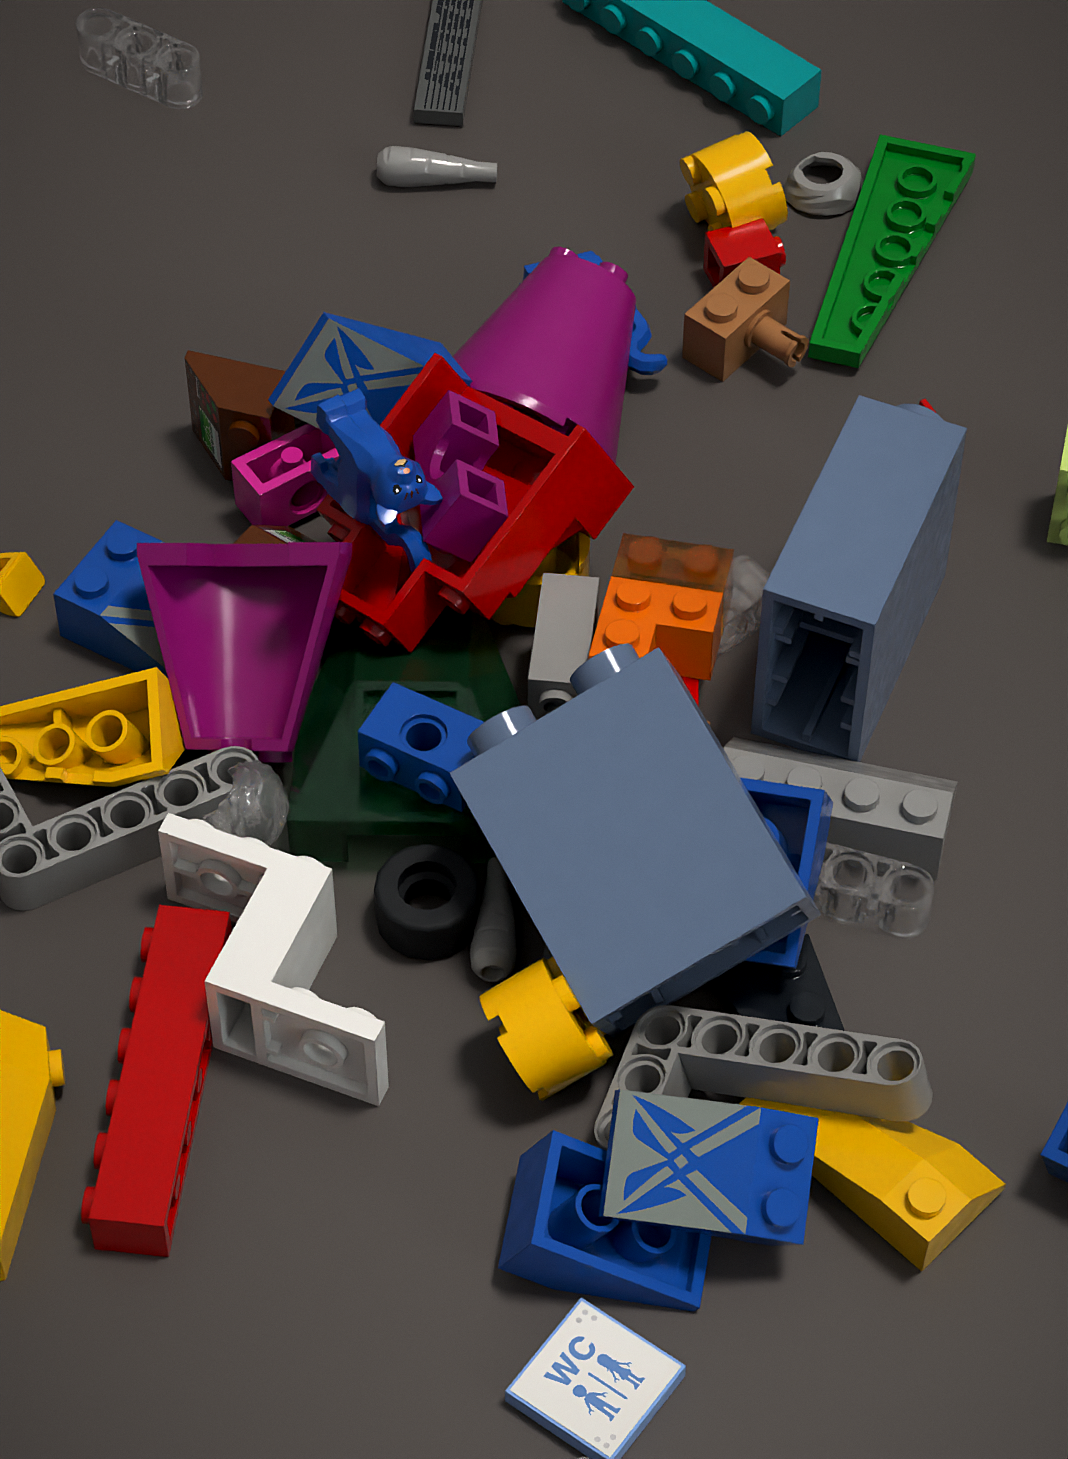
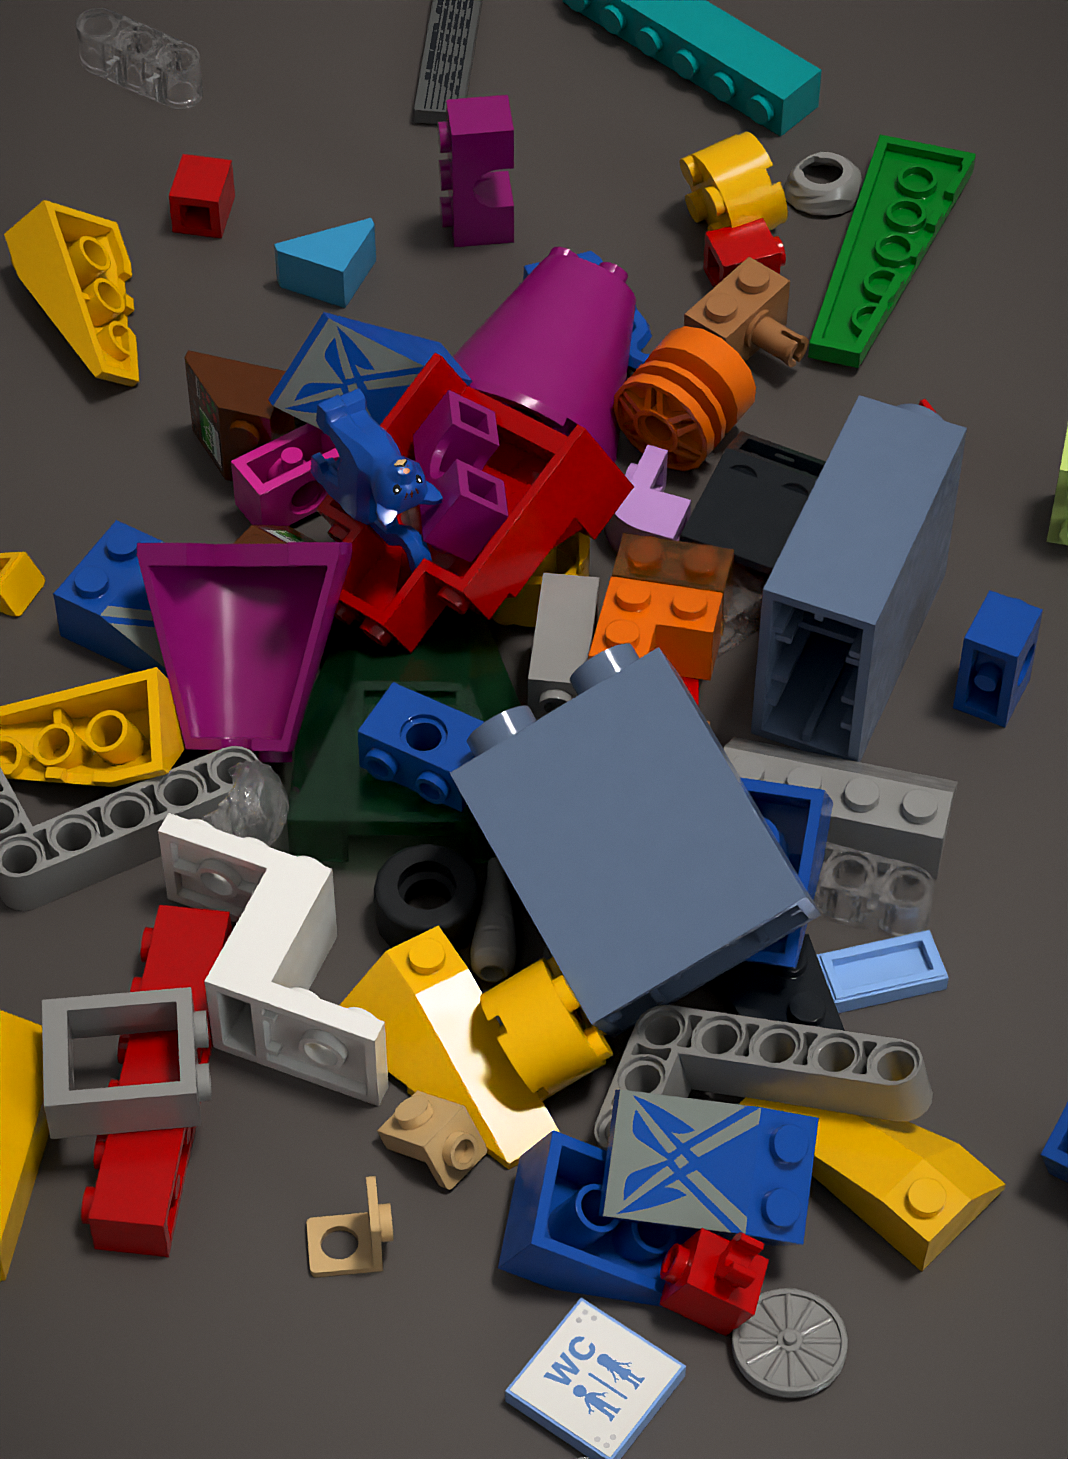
light grey piece [377,146,498,187] -> none
none -> yellow wedge [4,200,139,387]
none -> light grey window [42,987,212,1139]
none -> red brick [169,154,235,239]
none -> dark azure slope [274,218,376,308]
none -> tan bracket [306,1176,394,1277]
none -> yellow wedge [339,925,559,1170]
none -> tan bracket [377,1090,488,1190]
none -> magenta arch [437,95,514,248]
none -> lavender brick [605,444,691,574]
none -> orange wheel [613,326,756,471]
none -> red brick [659,1228,769,1336]
none -> black slope [679,431,826,579]
none -> light grey wheel [732,1288,848,1398]
none -> light blue tile [817,930,949,1014]
none -> blue brick [953,590,1043,728]

